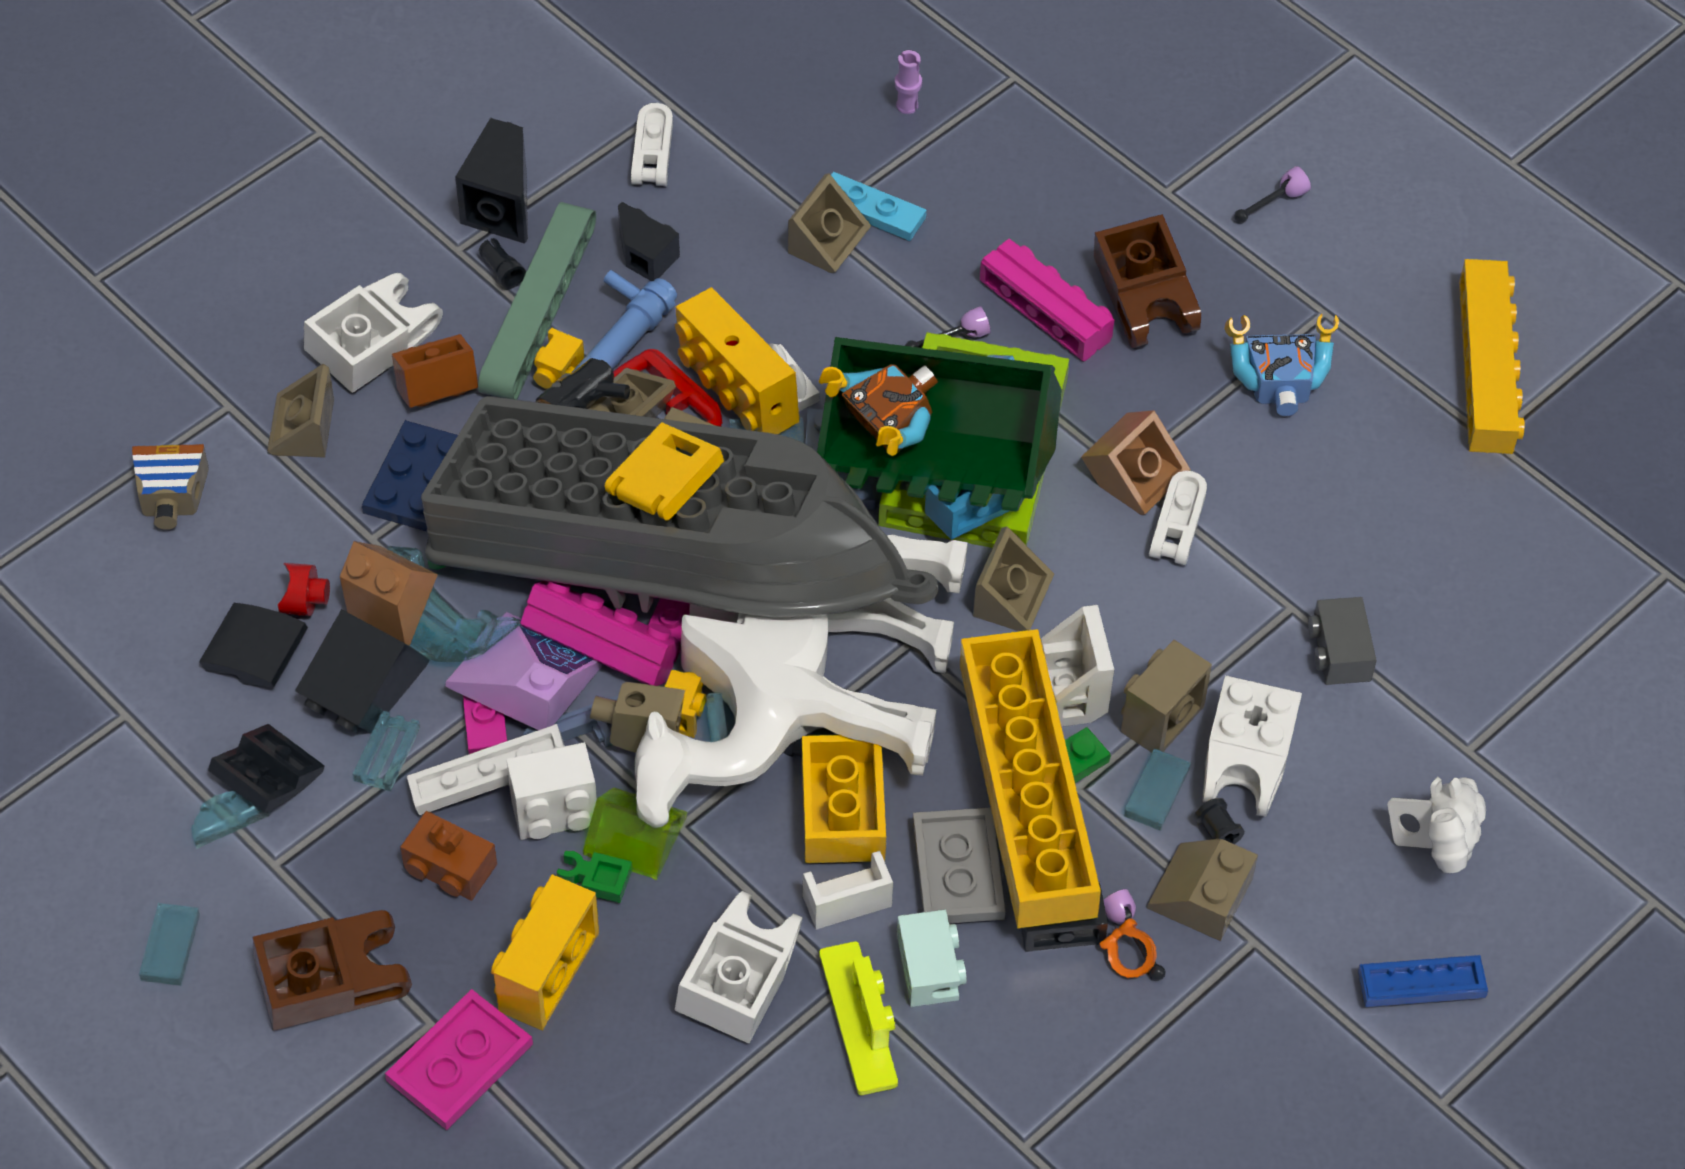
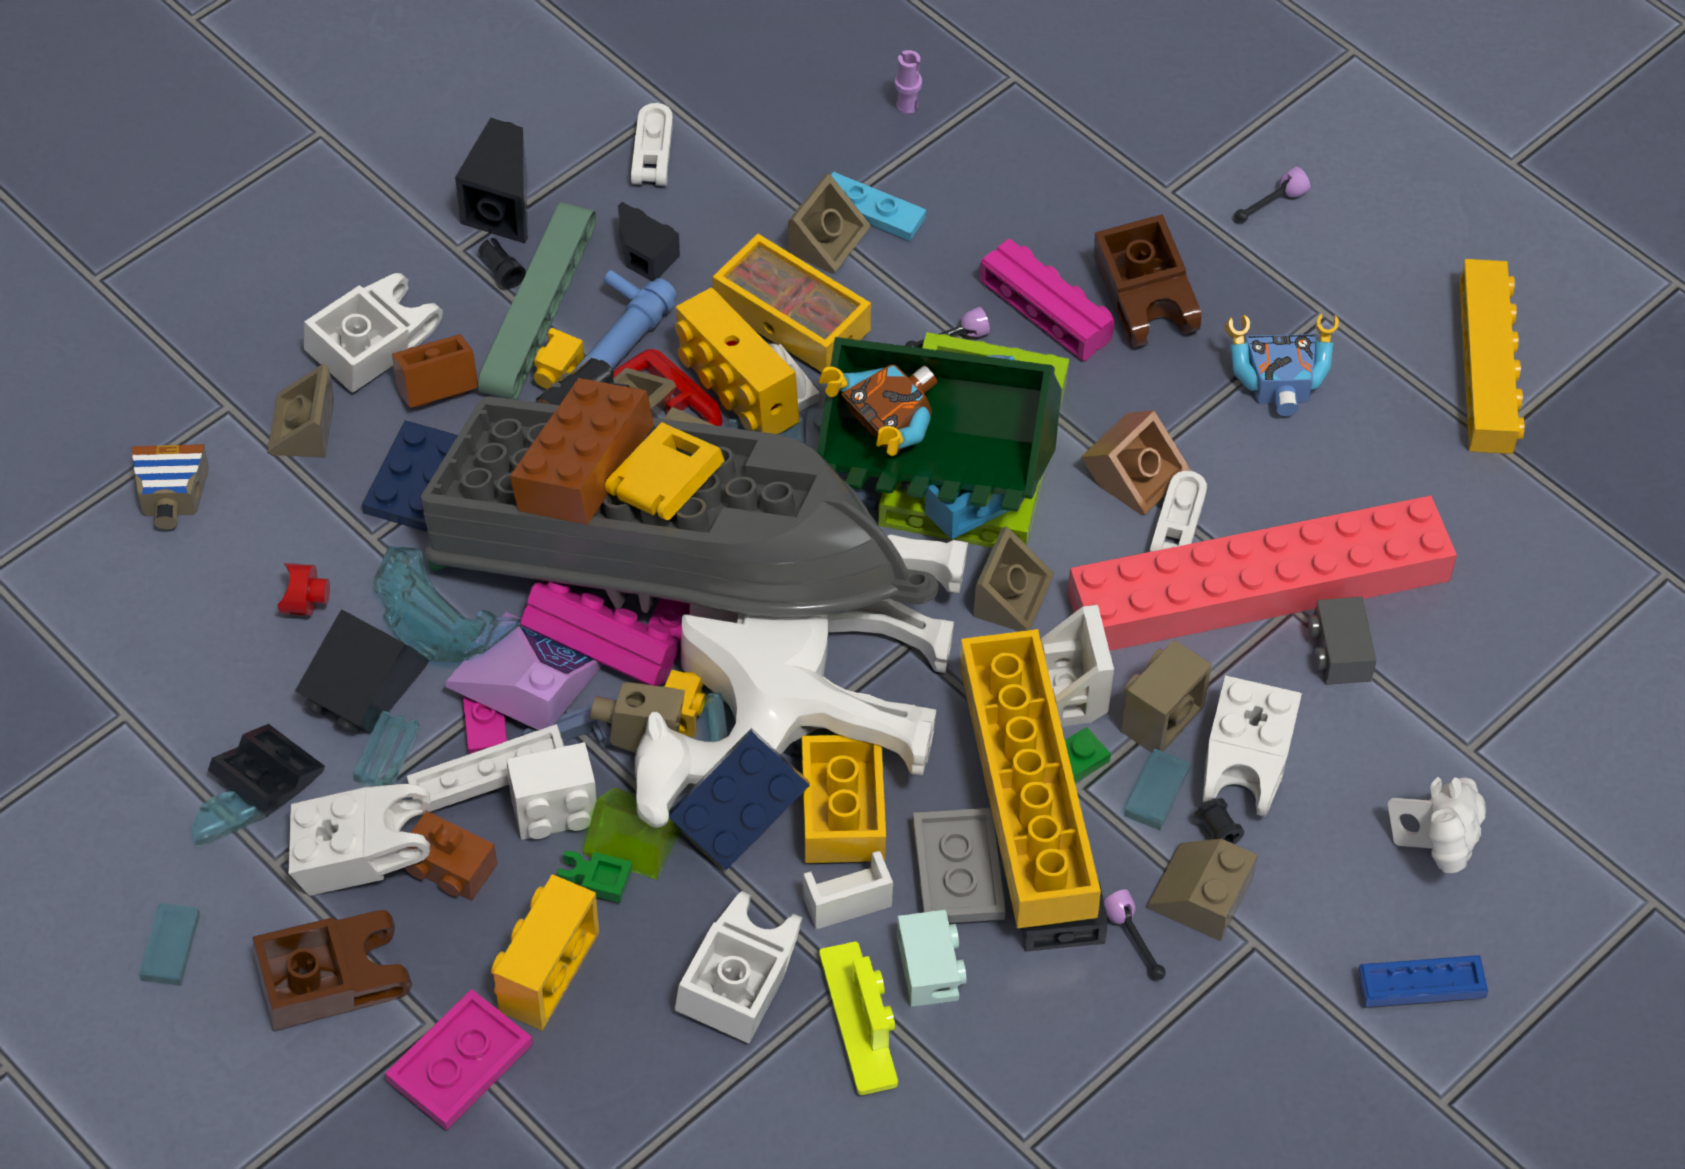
black slope [199,602,308,687] -> none
medium nougat slope [340,541,438,646] -> none
orange piece [1099,918,1157,978] -> none
none -> white brick [289,784,430,896]
none -> dark orange brick [510,378,654,525]
none -> dark blue plate [668,728,810,870]
none -> brick [712,234,871,372]
none -> coral brick [1067,496,1457,651]

